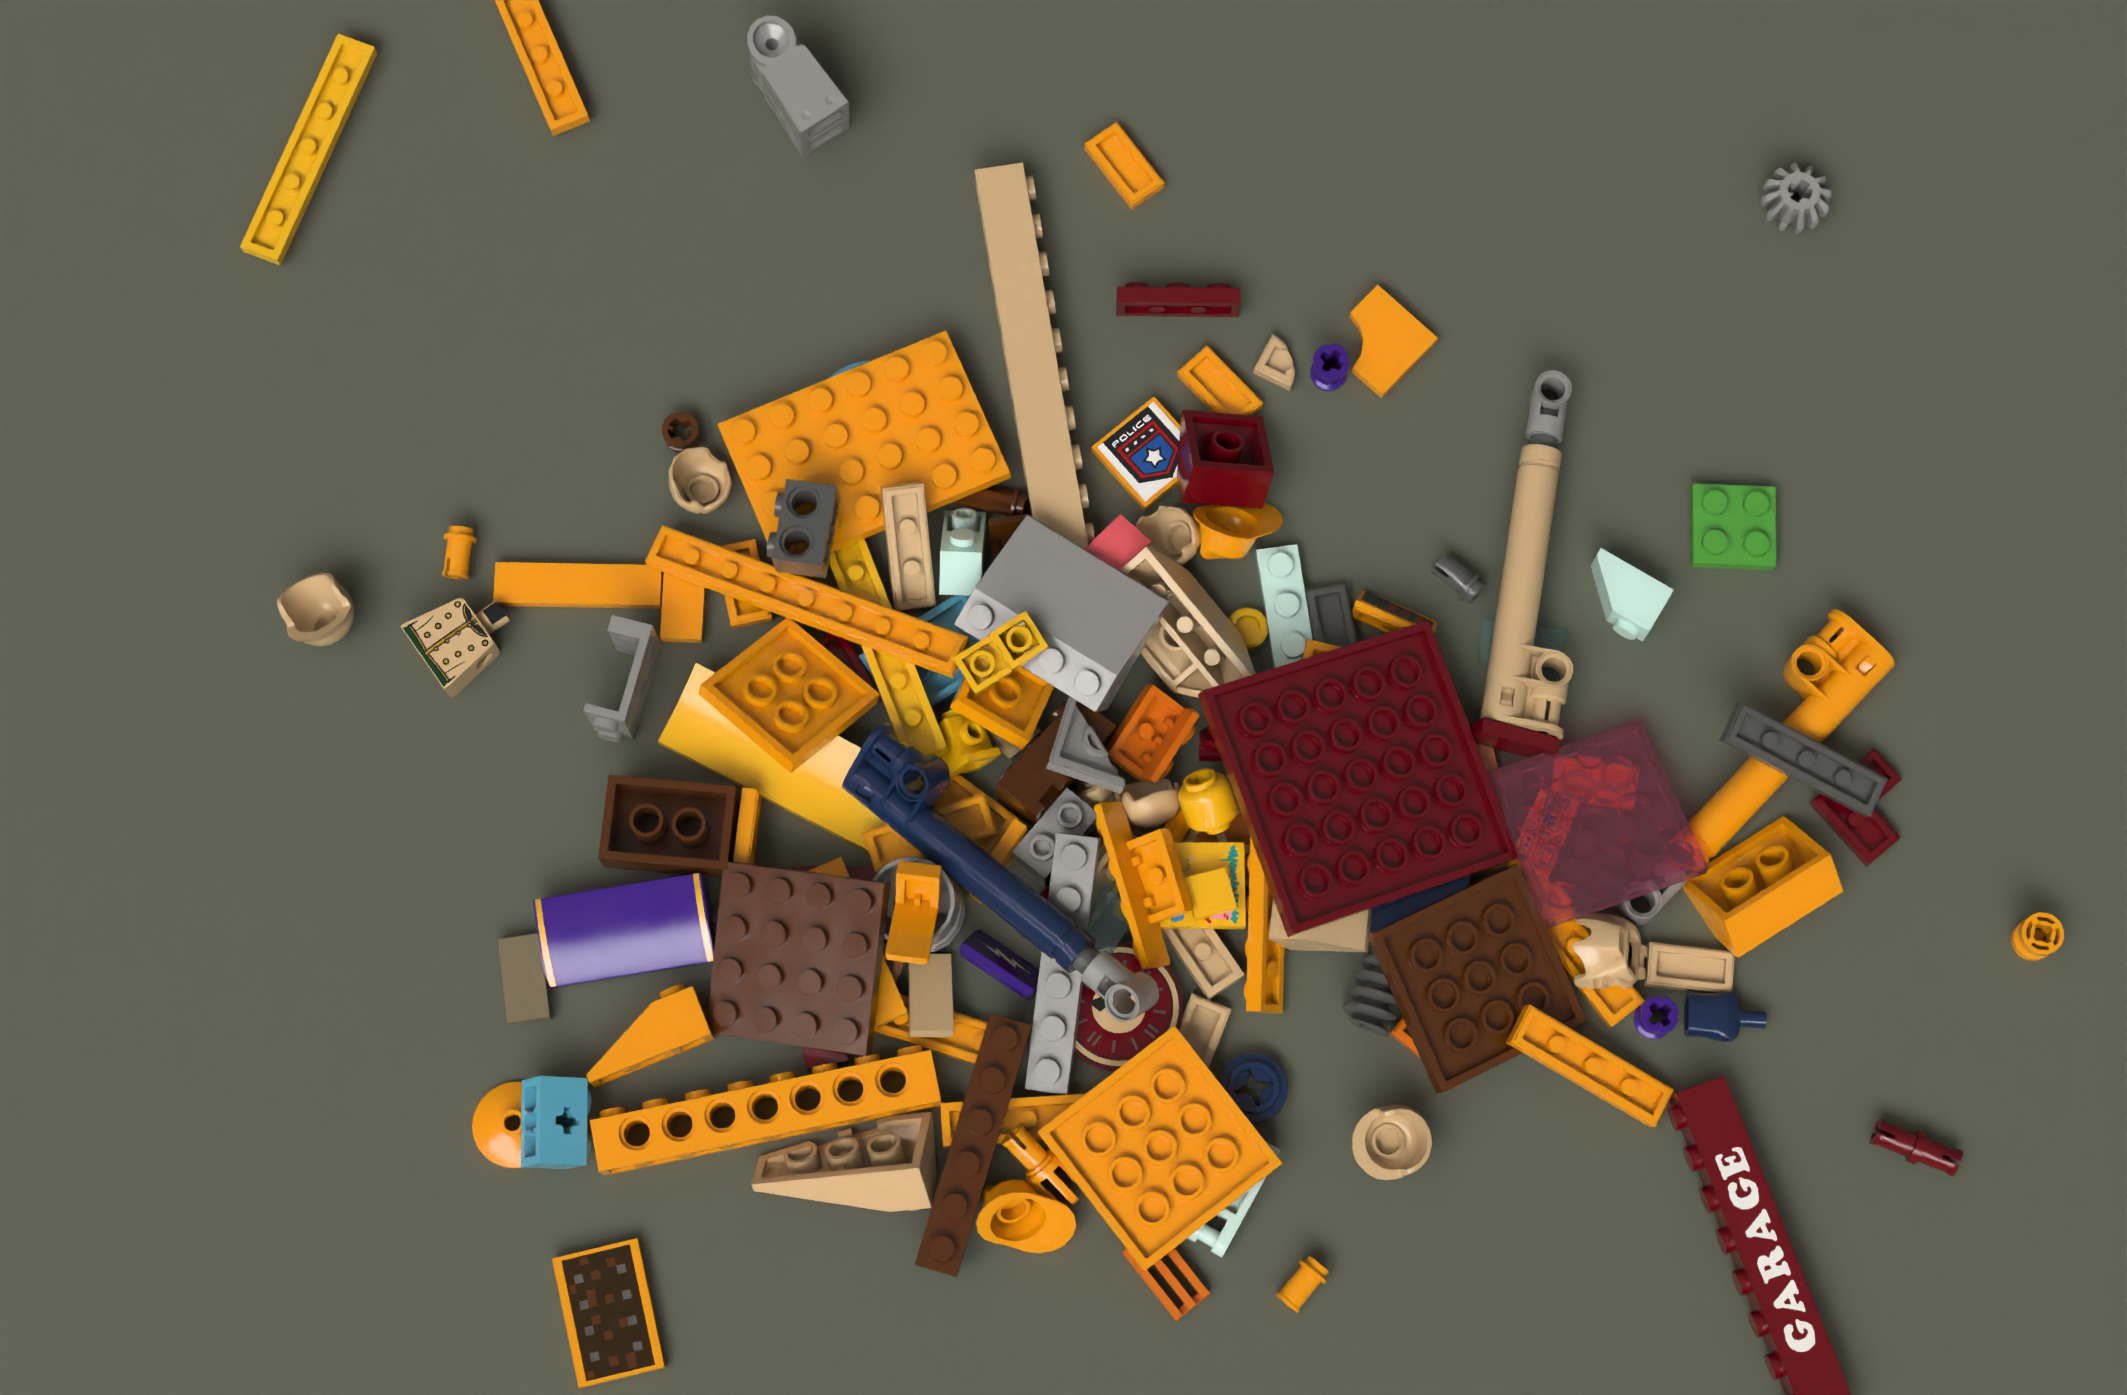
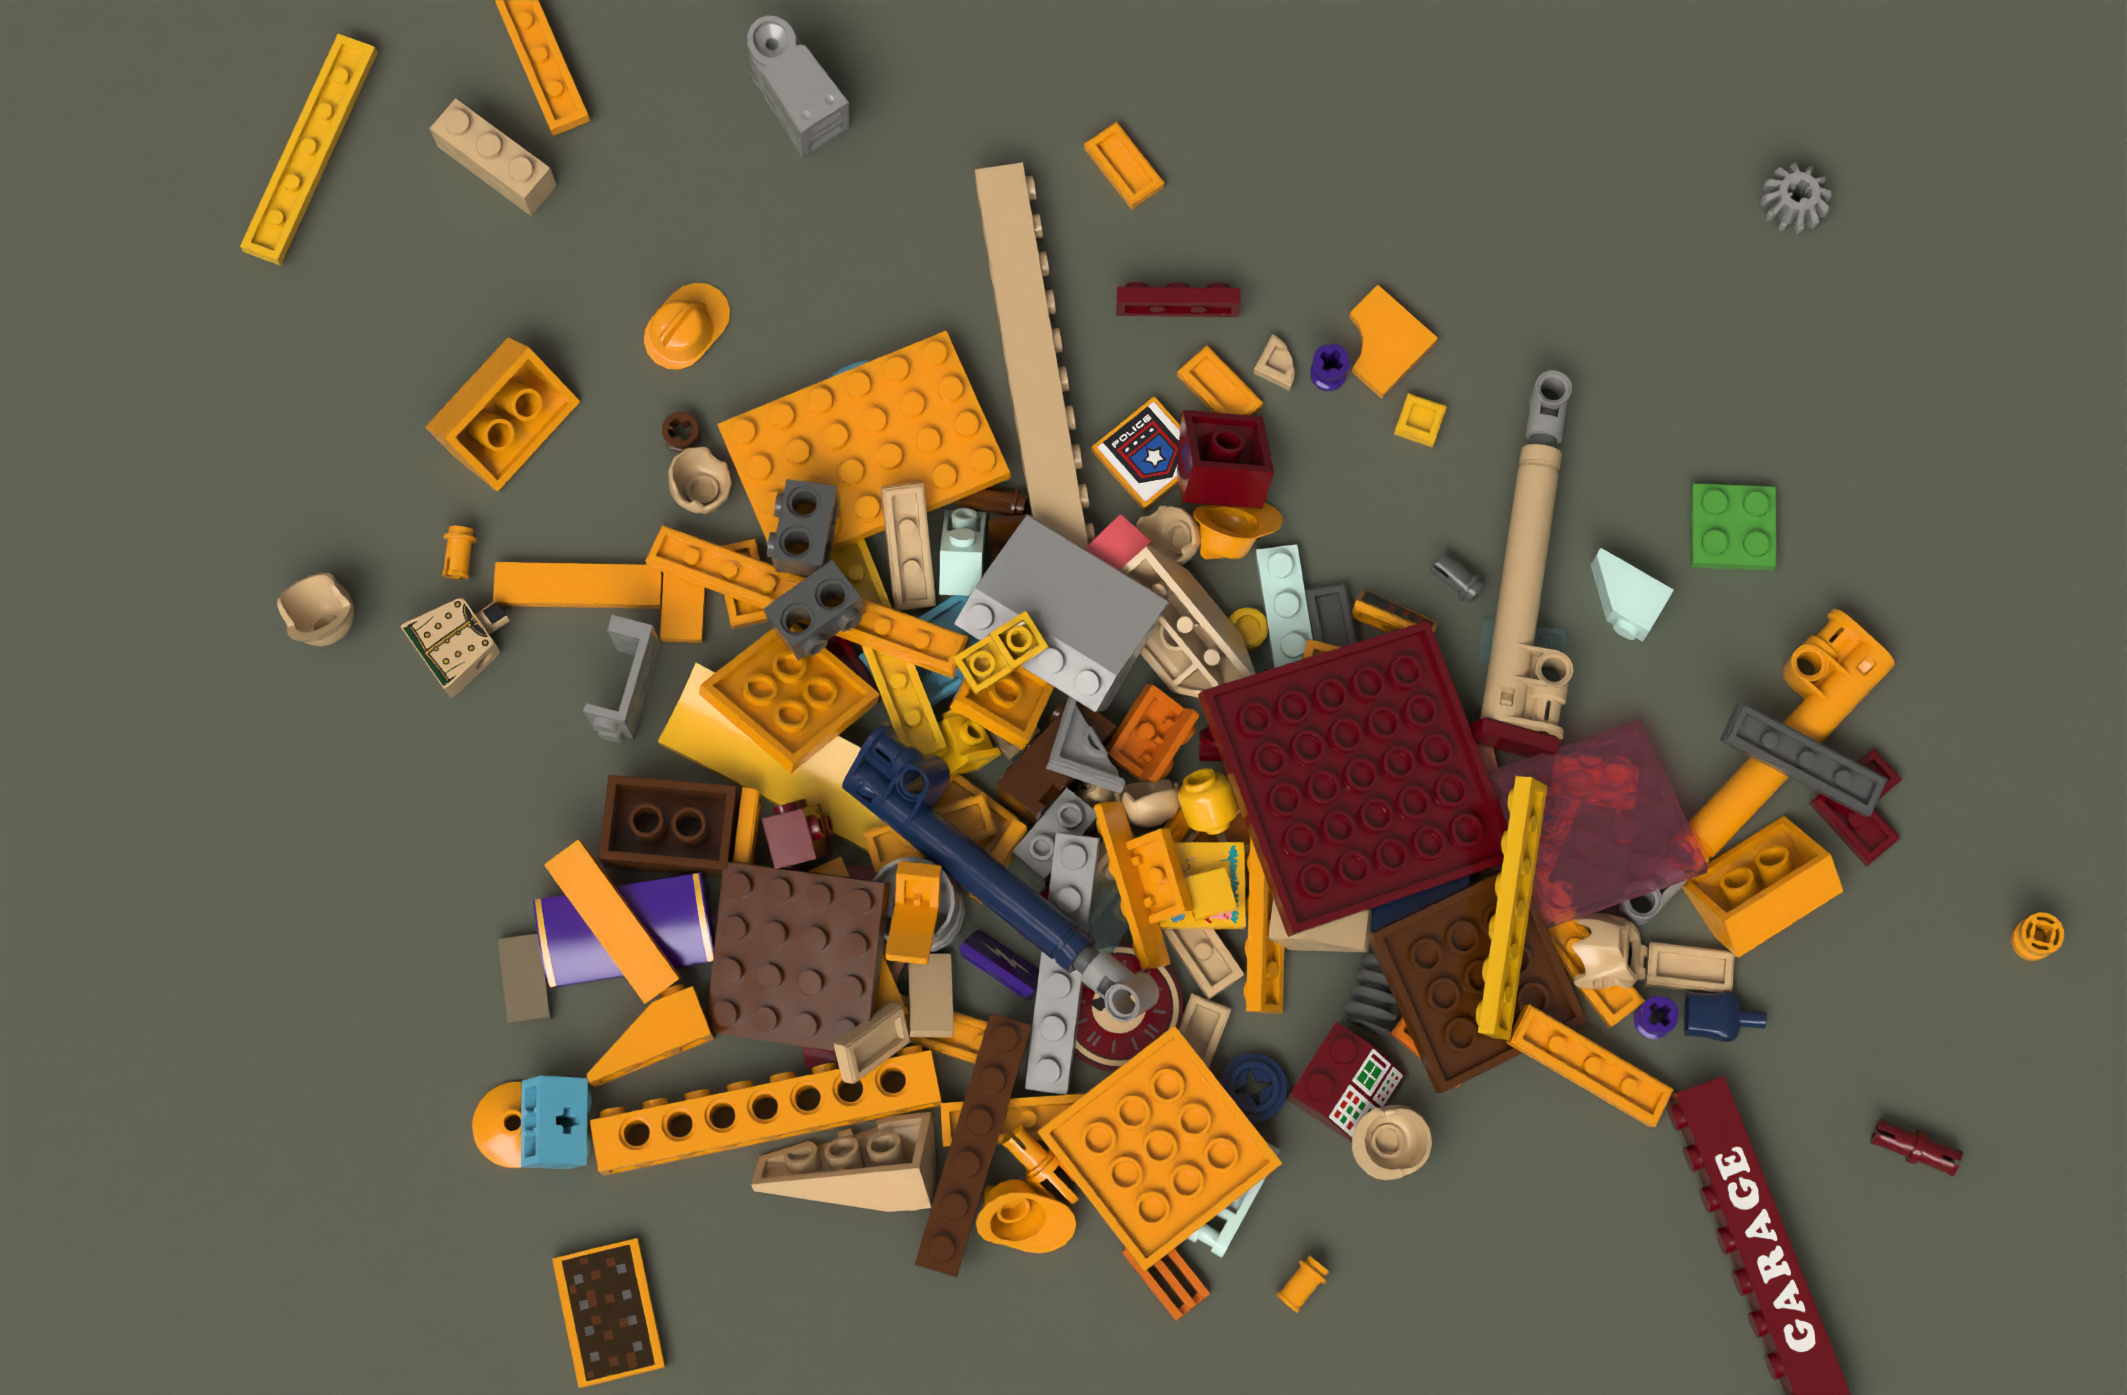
none -> light orange slope [425,337,580,492]
none -> tan brick [429,98,557,216]
none -> light orange tile [544,839,682,1004]
none -> light orange piece [644,283,730,370]
none -> dark red brick [762,799,834,869]
none -> dark grey brick [763,560,867,661]
none -> tan tile [833,1002,910,1084]
none -> dark red slope [1287,1022,1405,1143]
none -> yellow tile [1394,393,1447,448]
none -> yellow plate [1476,776,1548,1040]

